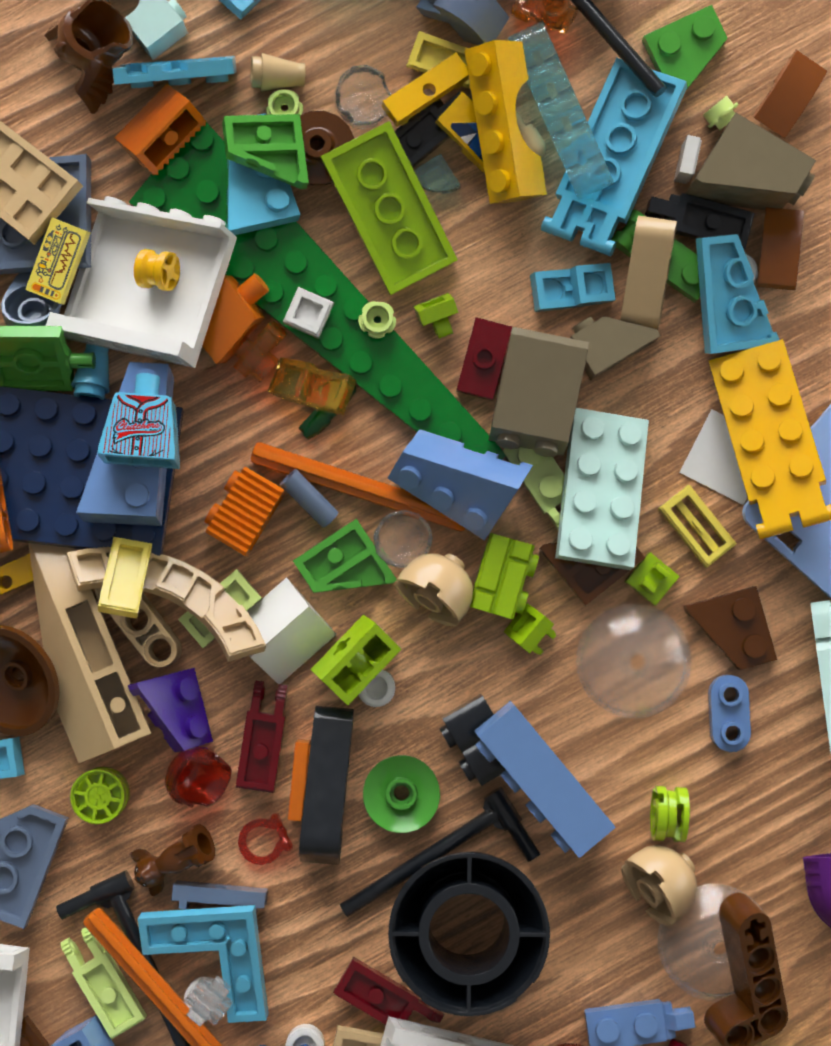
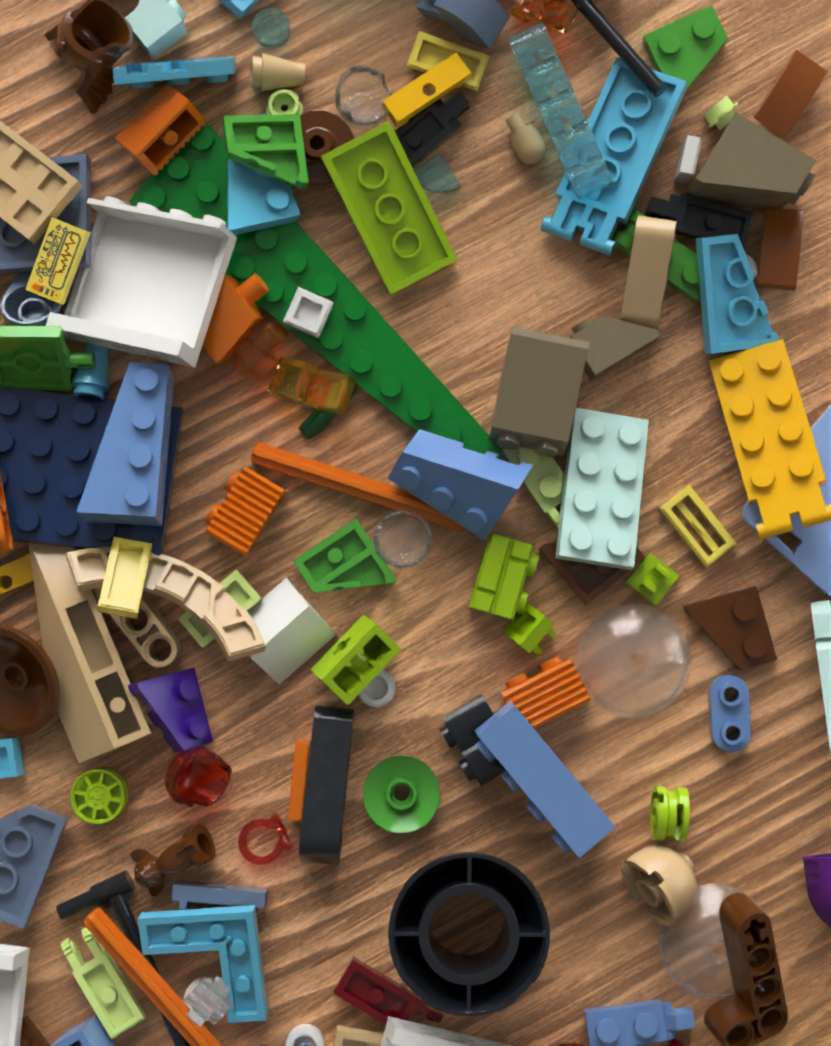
medium azure torso [97,373,180,469] -> none
yellow wheel [134,249,180,291] -> none
dark red hinge [236,680,288,793] -> none
sand blue axle [280,469,339,528] -> none
black bar [340,787,541,917] -> none
yellowish green plate [358,301,396,339] -> none
tan cylinder [395,553,473,627] -> none
lime tile [413,293,459,339] -> none
yellow slope [435,91,485,174] -> none
dark red plate [456,317,512,401] -> none
yellow arch [464,40,547,204] -> none
medium azure slope [530,263,616,312] -> none
white sticker [679,409,747,505] -> none
none -> clear light blue tile [252,8,291,49]
none -> orange brick [500,655,591,729]

